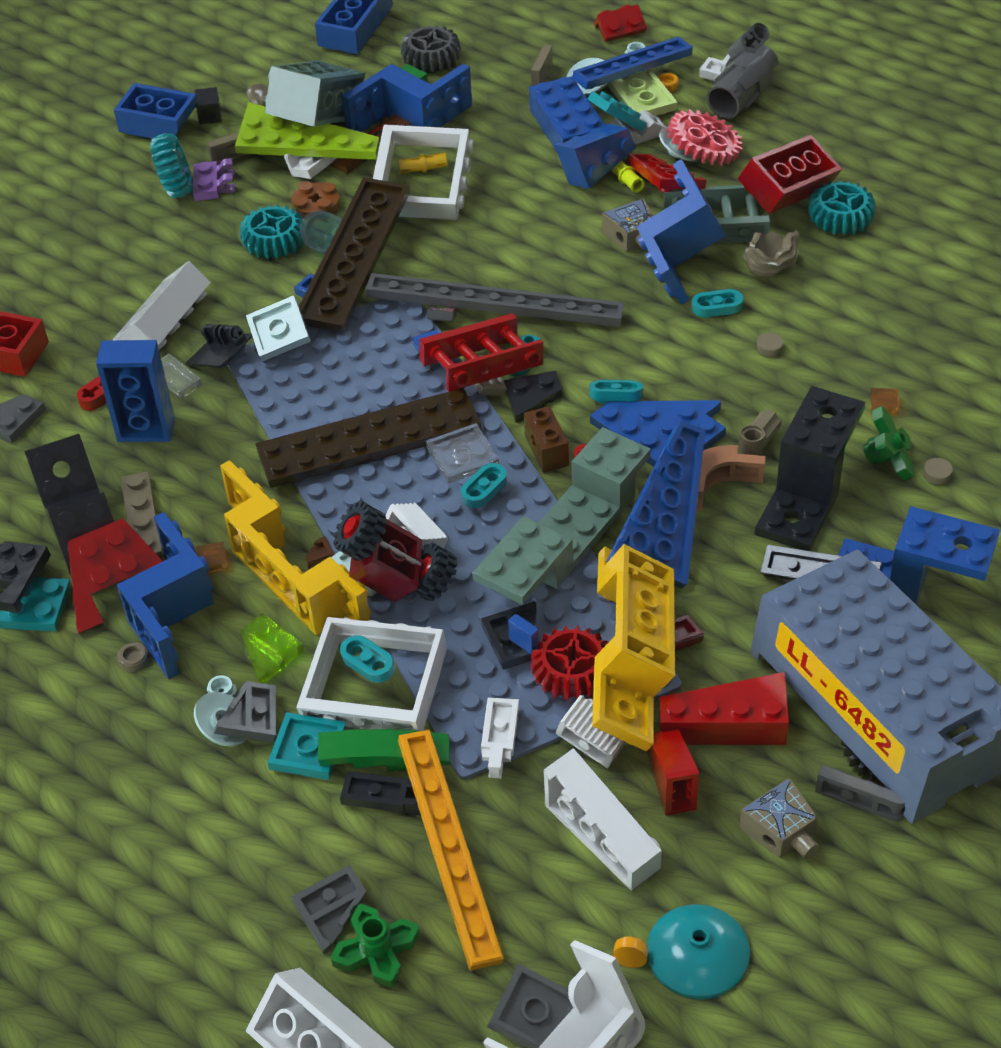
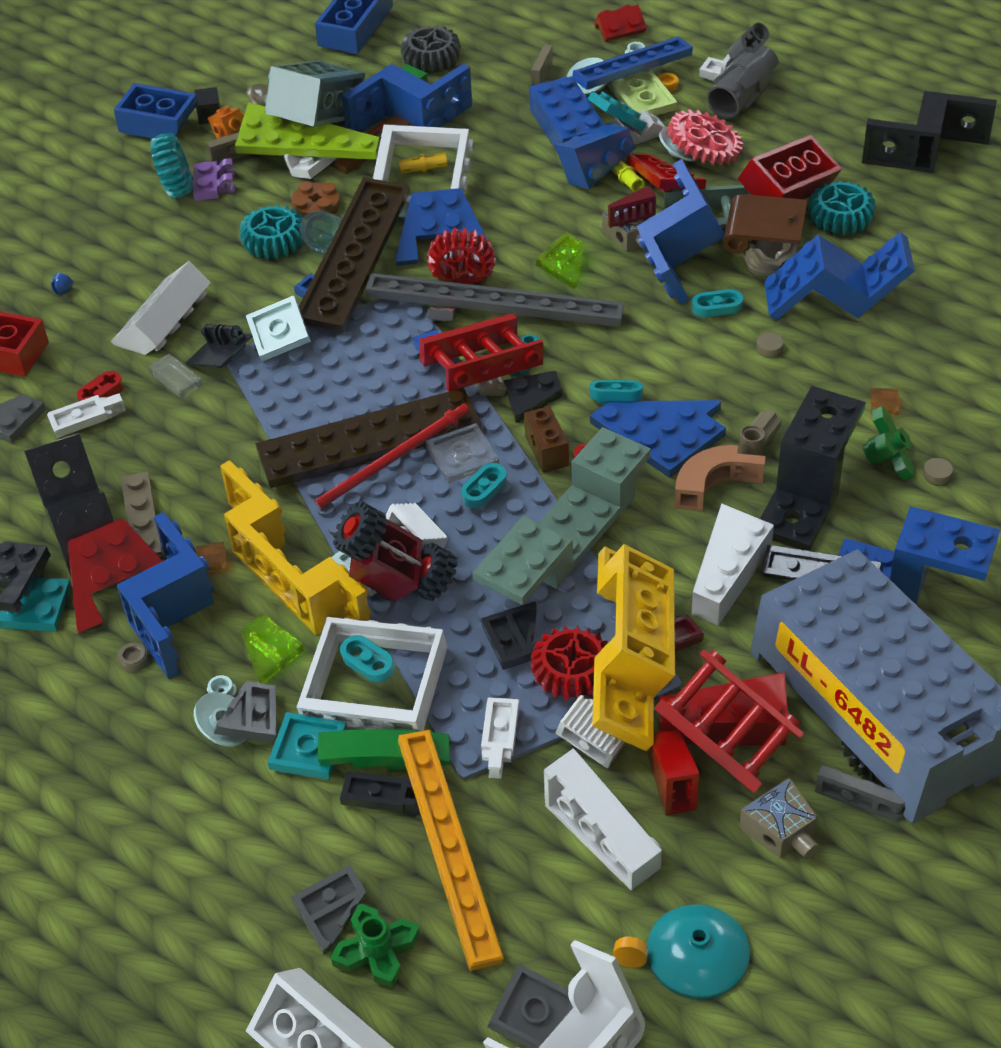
blue brick [96,340,175,442] -> none
reddish brown tile [306,536,335,569] -> none
blue tile [508,614,539,654] -> none
blue wing [606,421,705,588] -> none
none -> white hinge [47,393,126,438]
none -> blue hinge [51,273,73,295]
none -> orange brick [208,106,244,139]
none -> red bar [314,403,470,510]
none -> blue wing [395,188,488,266]
none -> red gear [427,227,496,285]
none -> clear neon green wing [535,232,586,289]
none -> dark red slope [608,186,656,228]
none -> red fence [653,649,804,793]
none -> white wedge [691,504,774,626]
none -> reddish brown door [723,194,807,254]
none -> blue bracket [764,232,915,321]
none -> black bracket [862,91,997,173]

